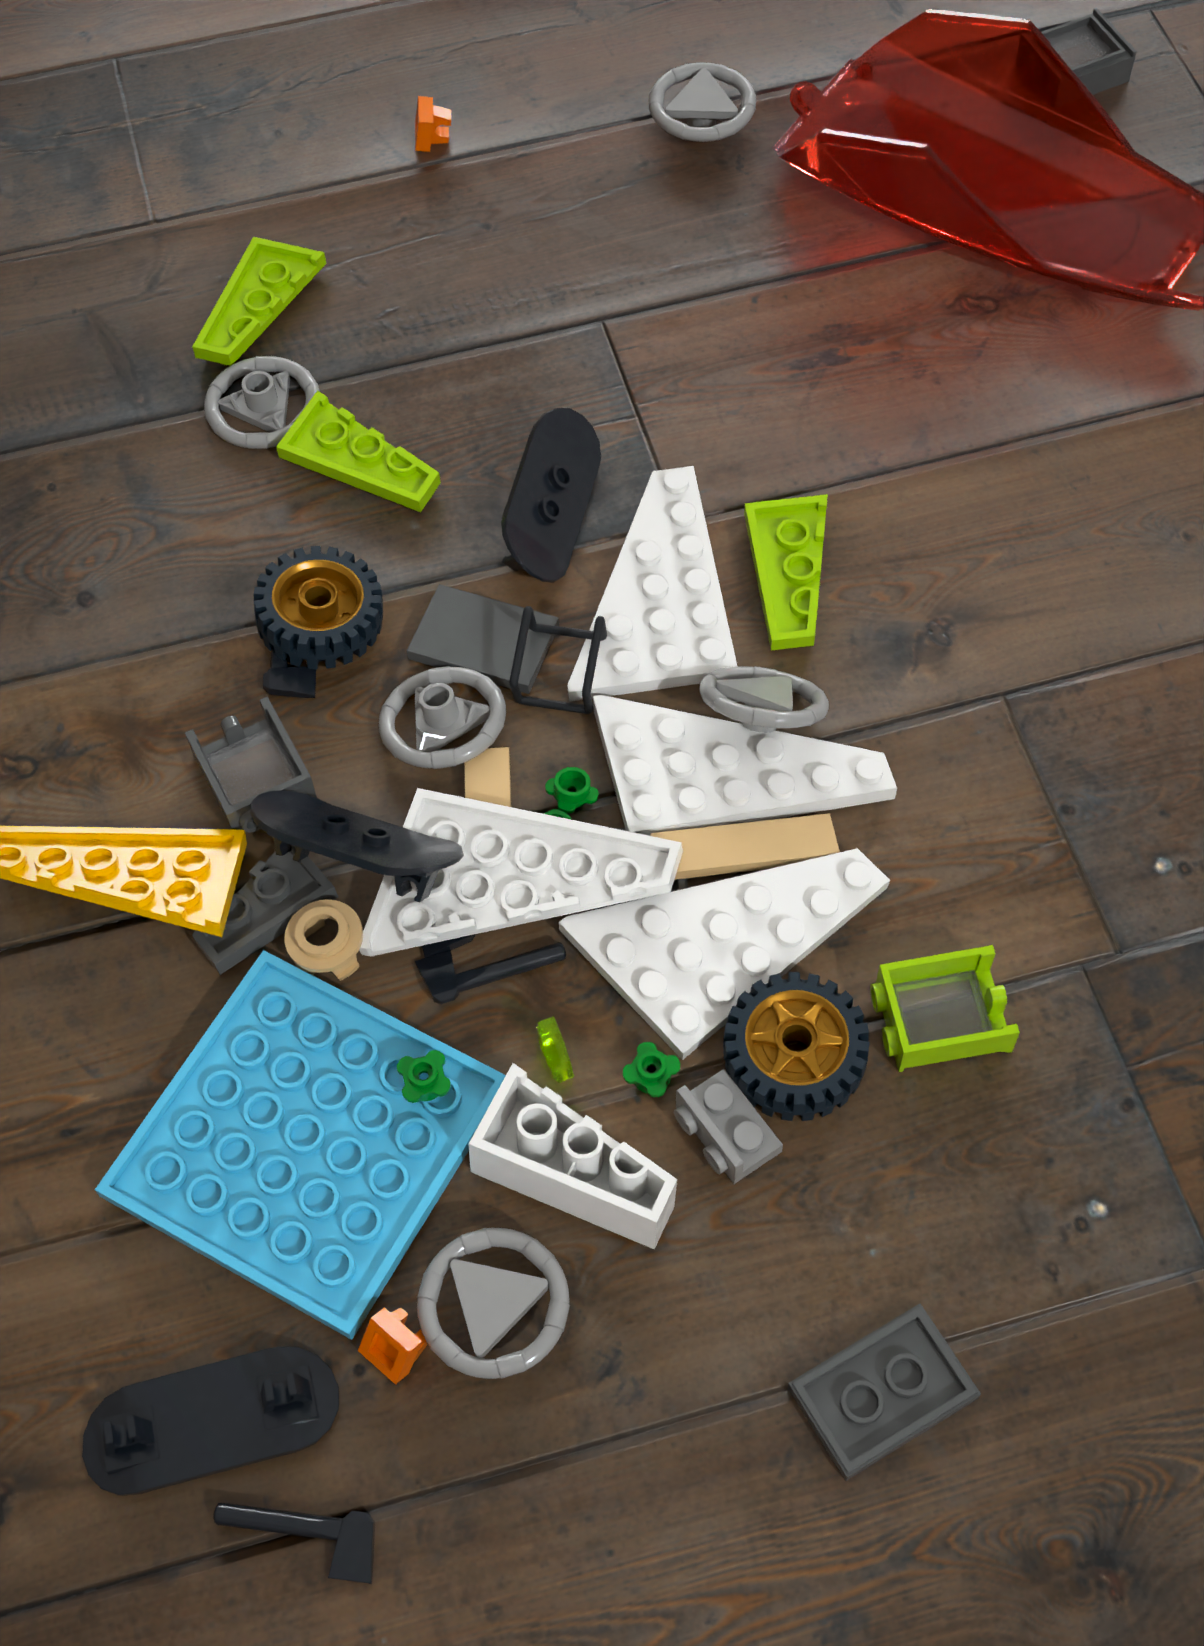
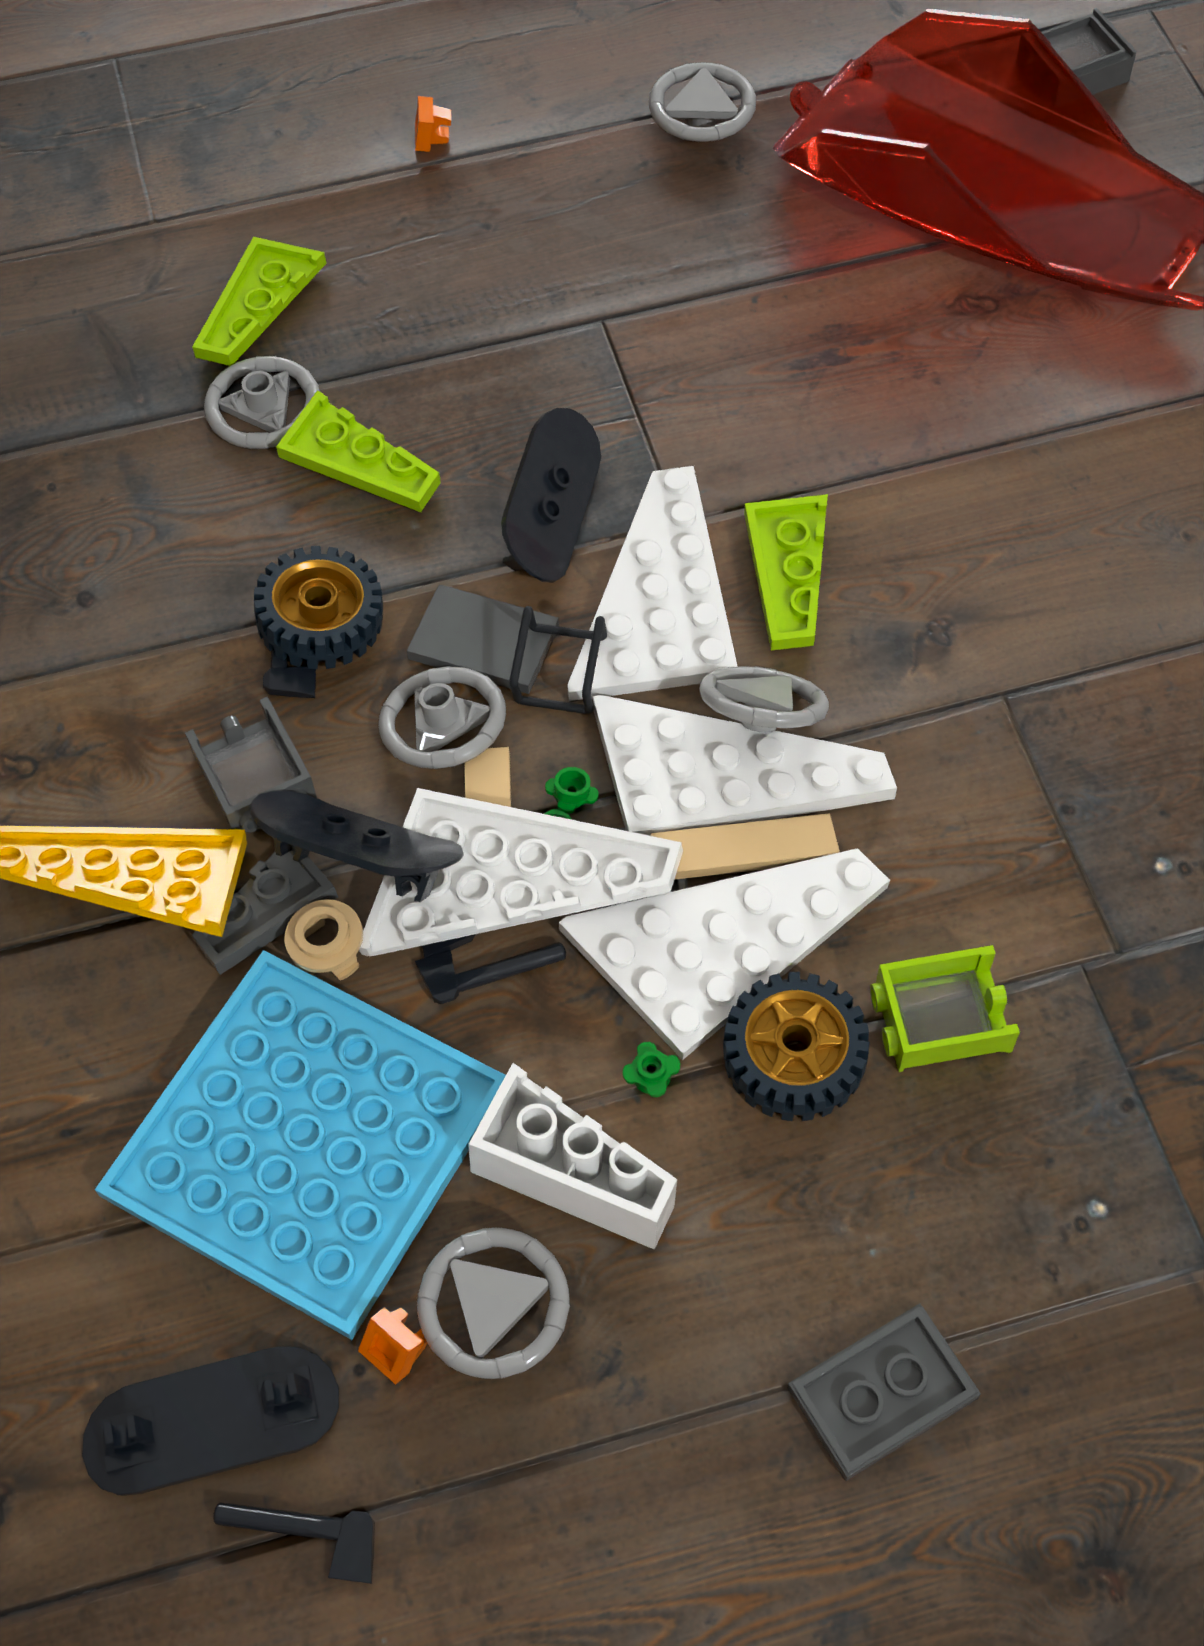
green plate [397,1050,451,1103] -> none
clear neon green tile [537,1016,574,1083] -> none
light grey bracket [674,1069,783,1184] -> none

